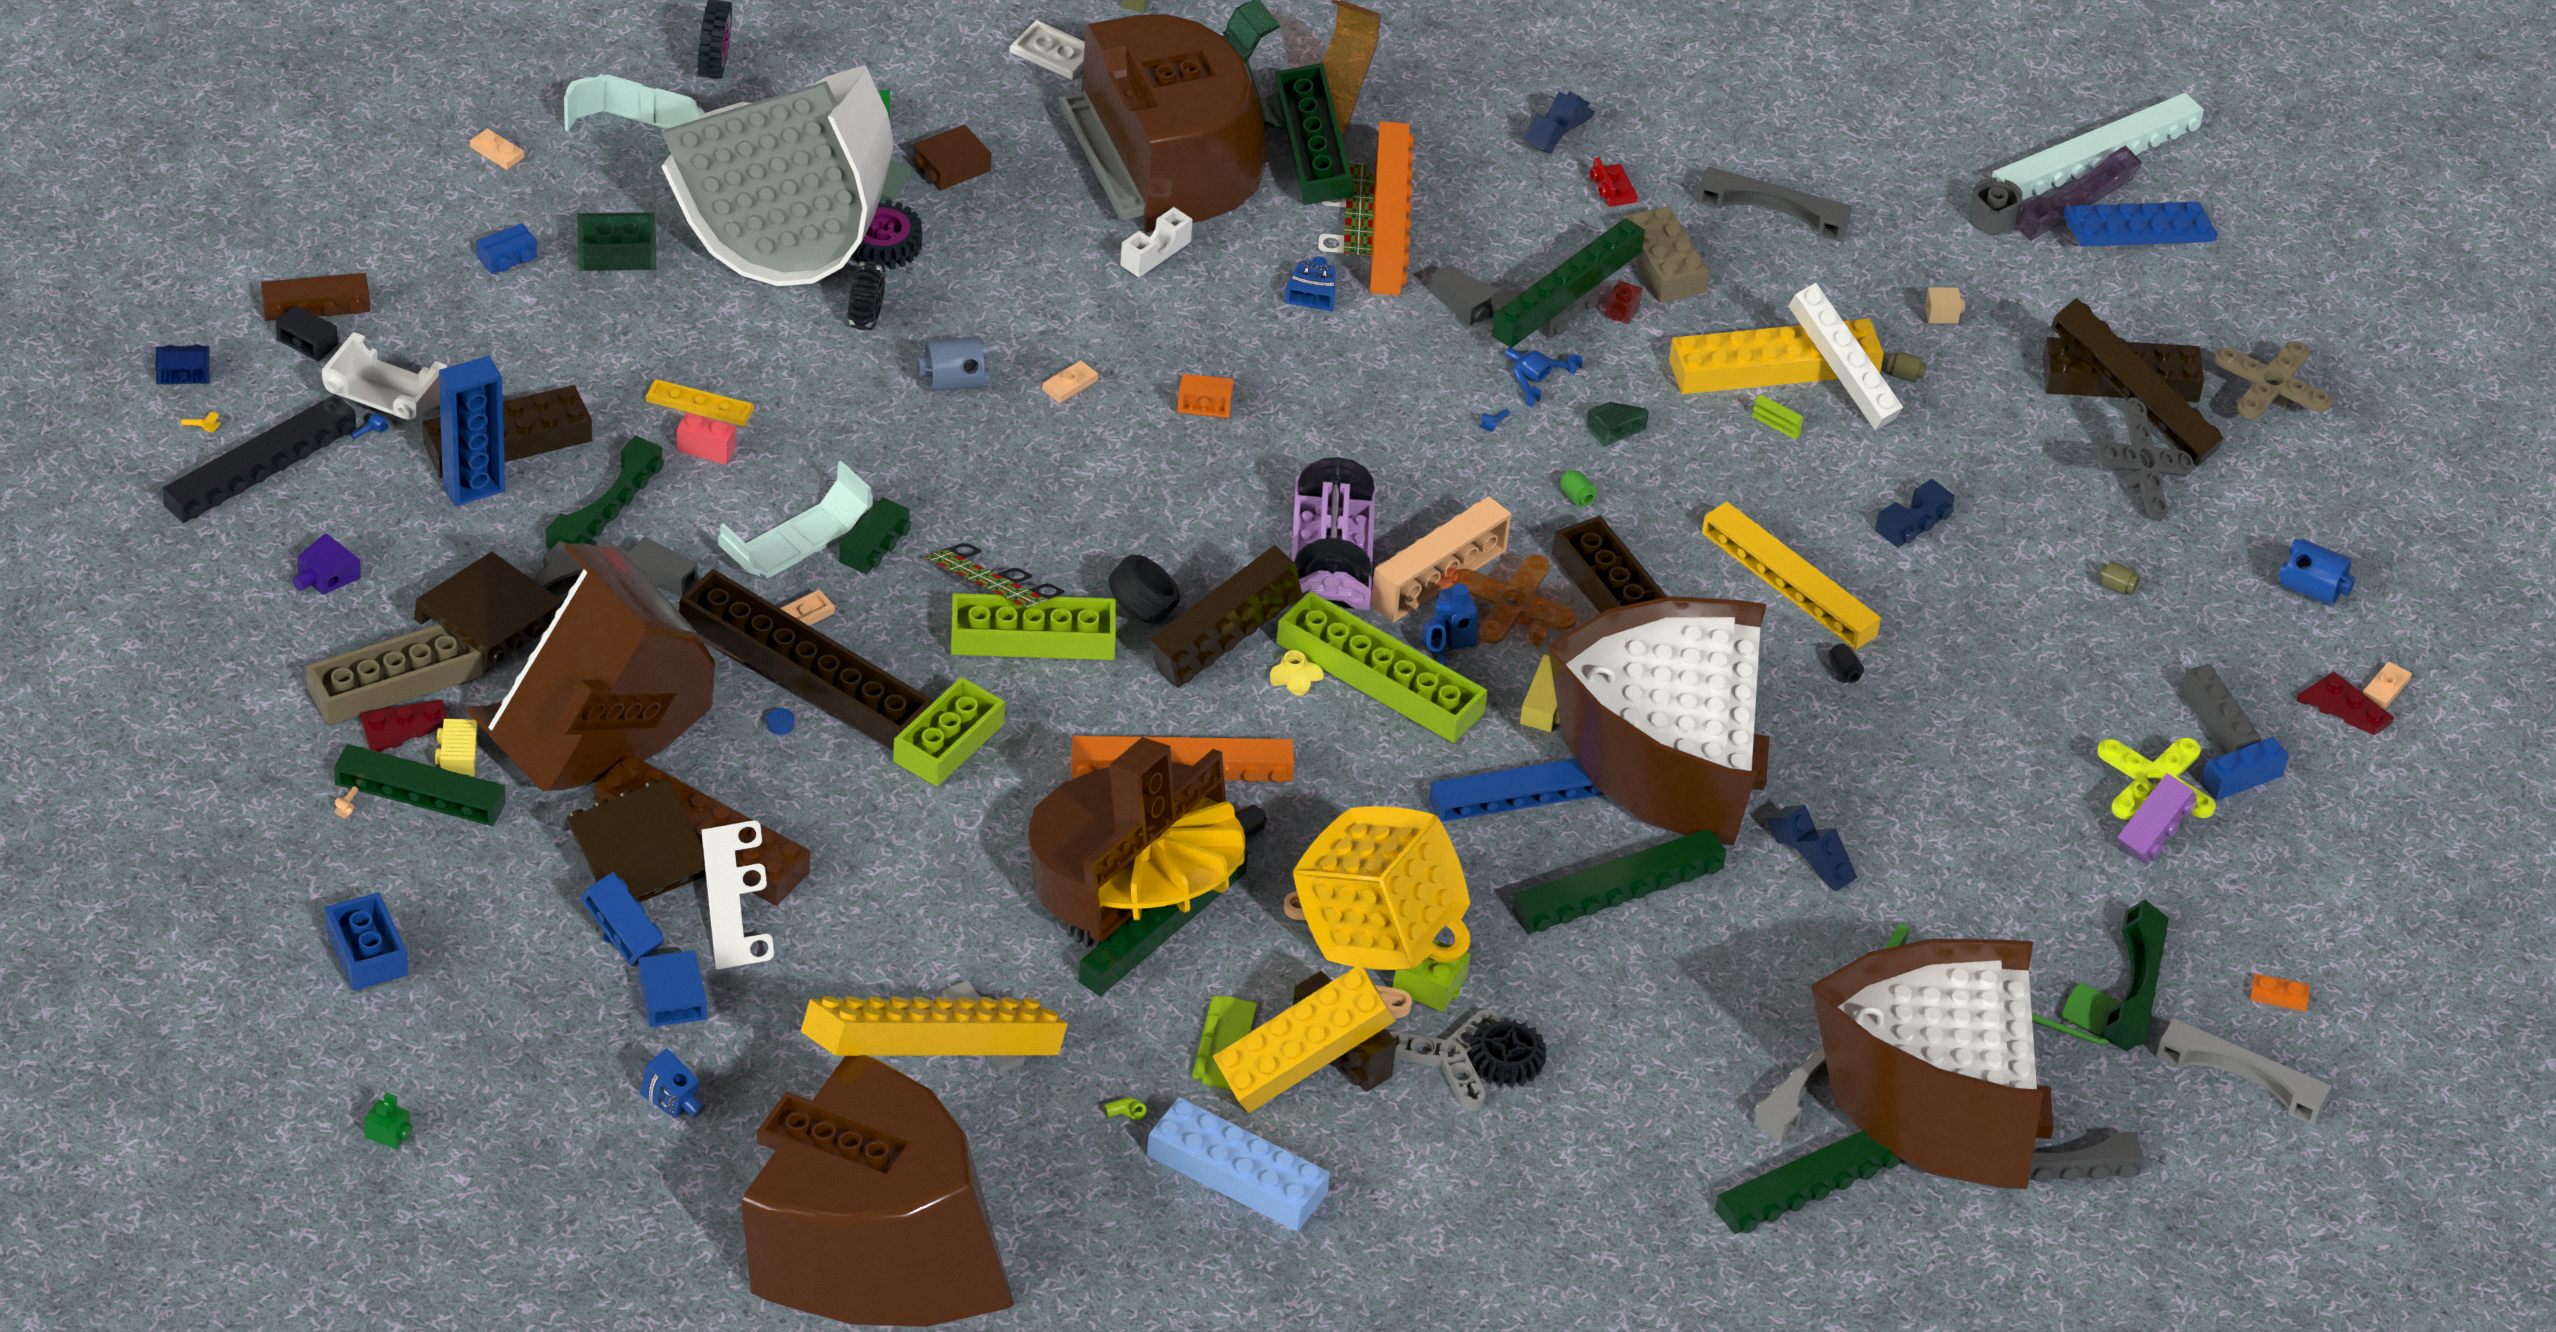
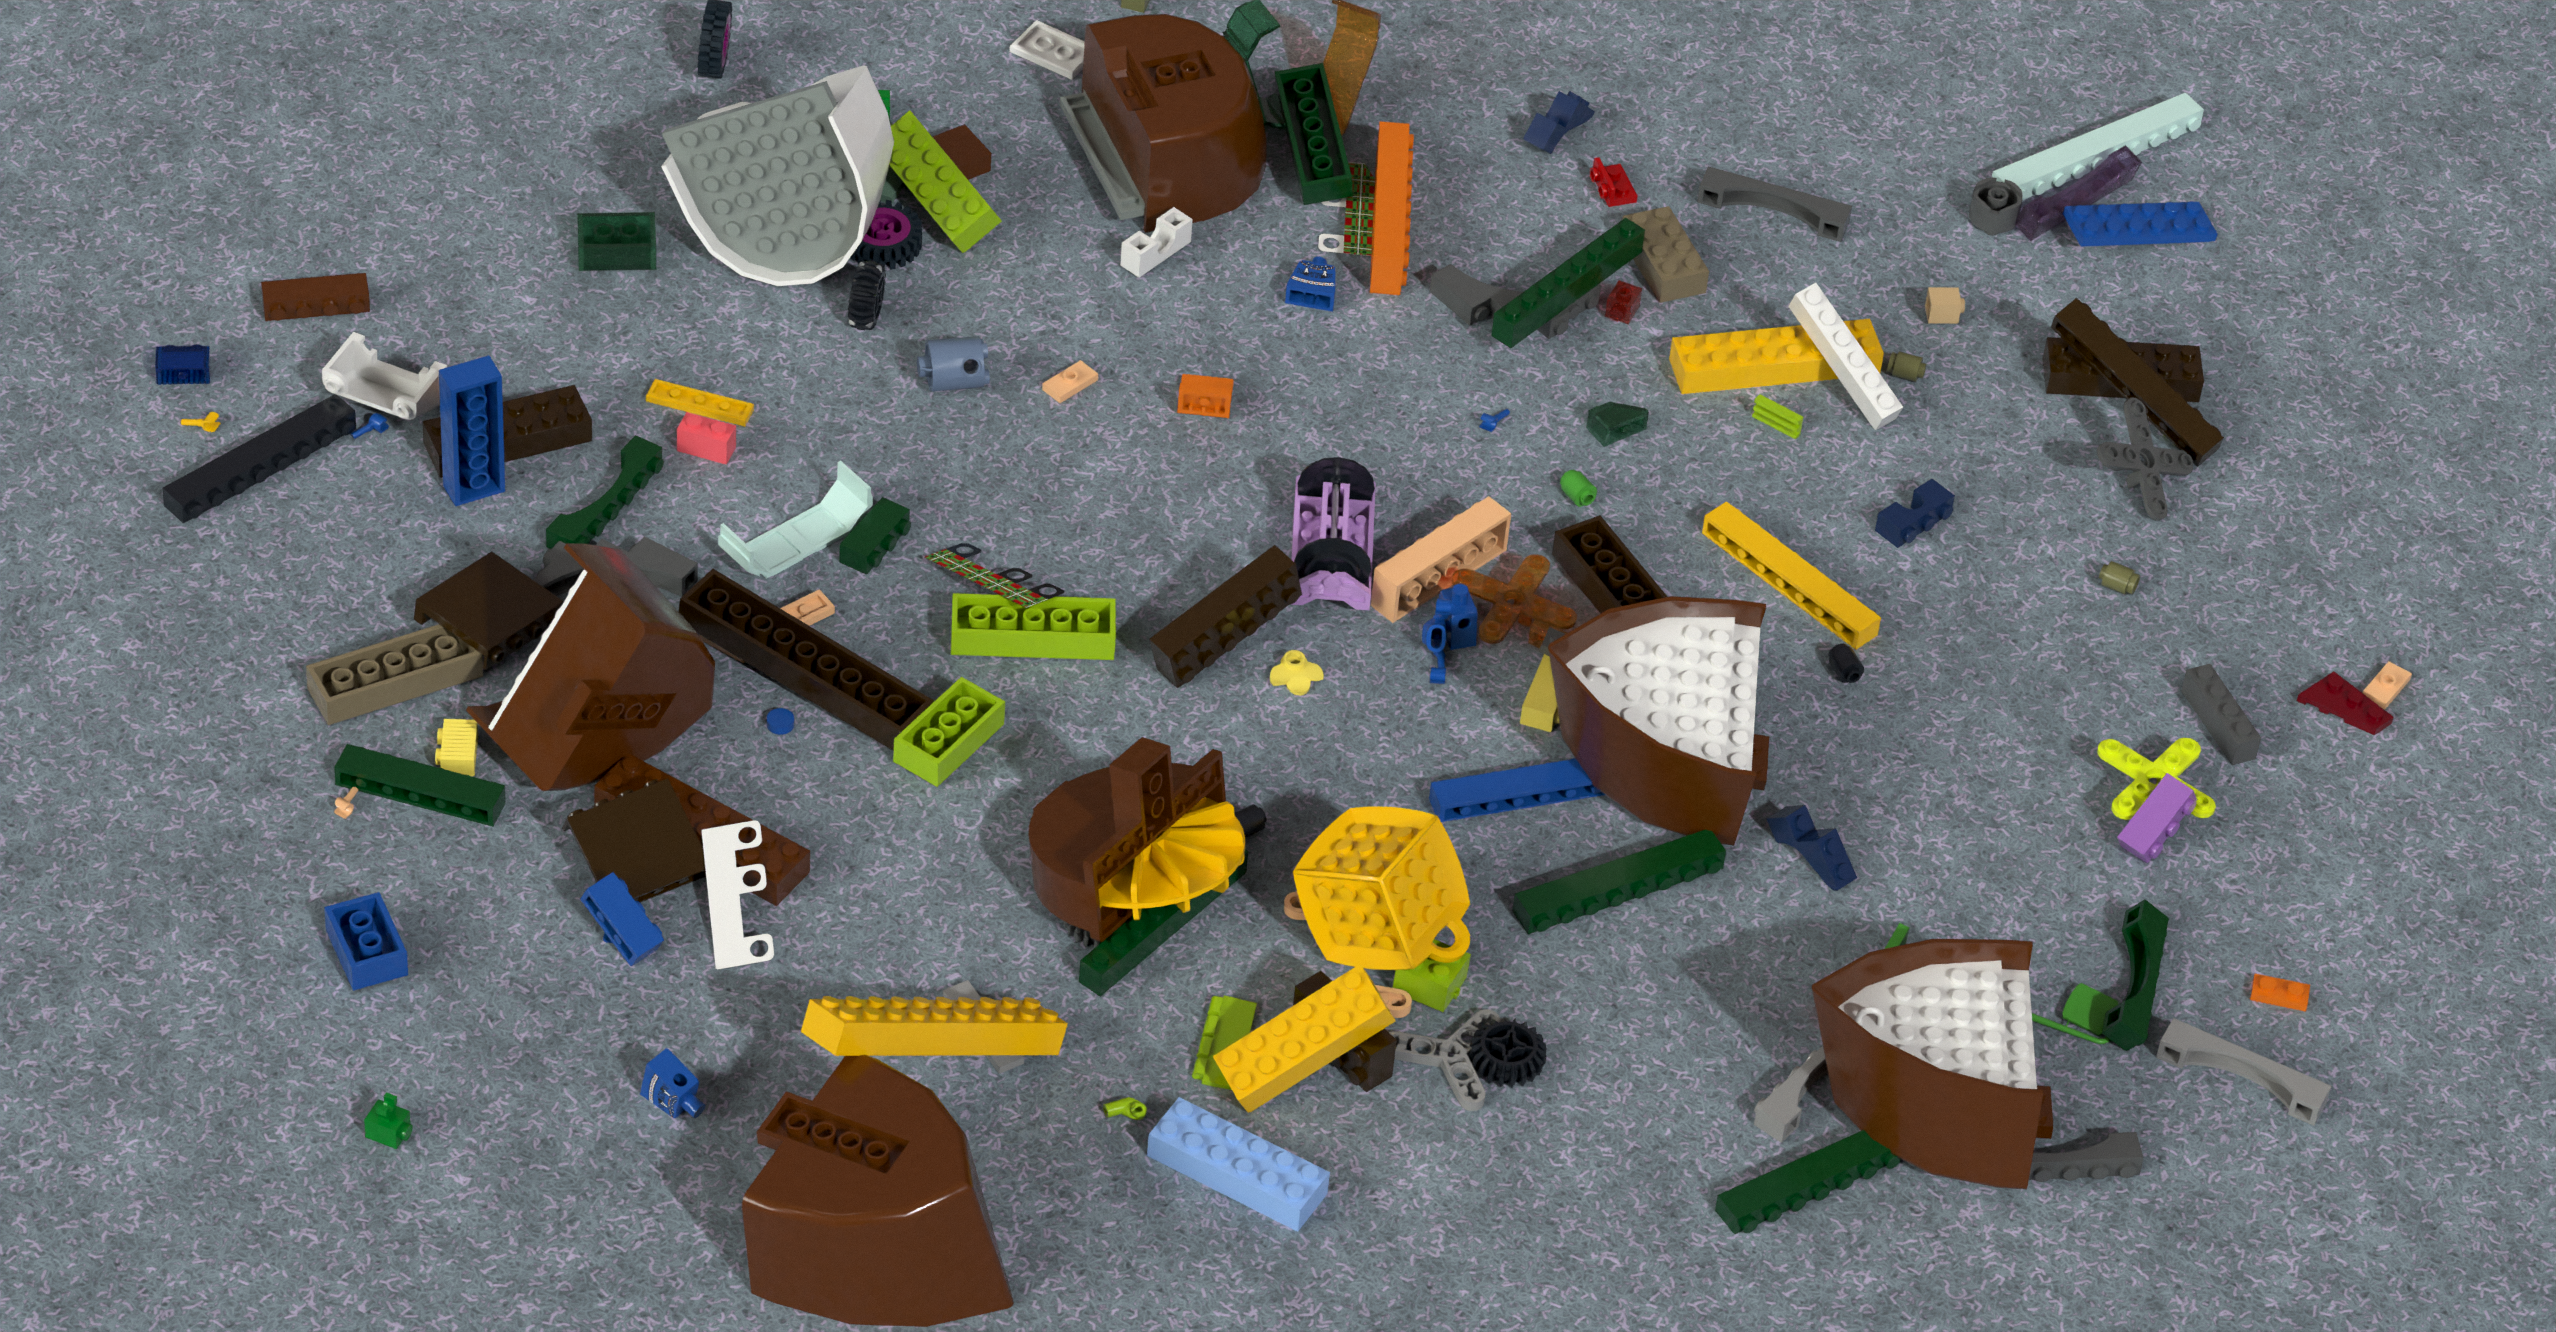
black brick [276,305,338,361] -> none
dark purple torso [292,533,361,595] -> none
dark red wing [360,699,448,752] -> none
light nougat plate [470,128,525,170] -> none
blue brick [476,223,537,274] -> none
light aqua windscreen [564,74,705,131] -> none
blue brick [638,950,707,1027] -> none
orange brick [1071,736,1294,782] -> none
black tyre [1109,555,1180,624] -> none
lime brick [1276,591,1488,743] -> none
blue piece [1505,348,1583,407] -> none
blue brick [2201,737,2289,801] -> none
dark tan piece [2214,341,2333,419] -> none
blue cylinder [2278,538,2356,607] -> none
none -> lime brick [889,110,1002,253]

